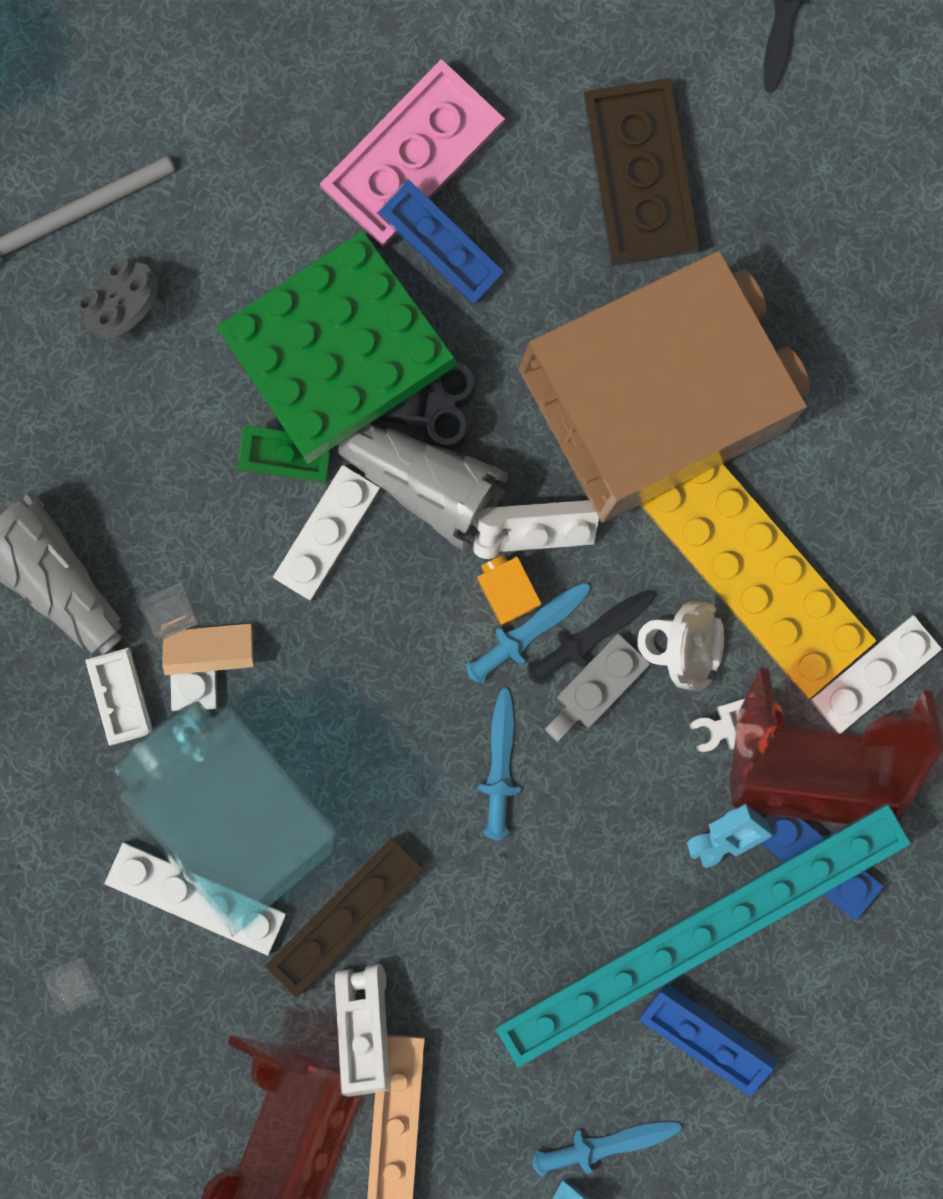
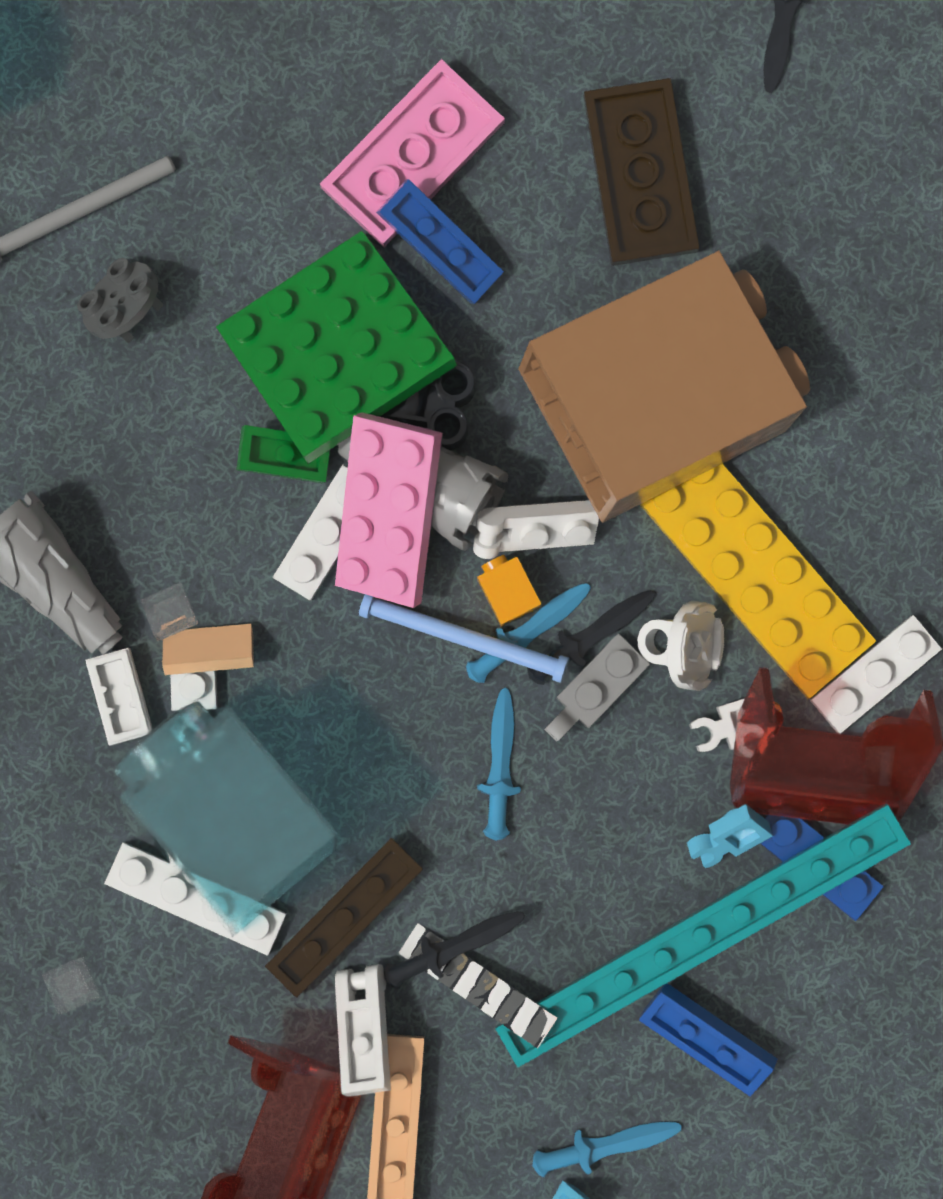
none -> bright pink plate [335,412,442,608]
none -> light blue bar [359,594,569,683]
none -> black sword [384,911,525,989]
none -> sticker [399,923,557,1049]

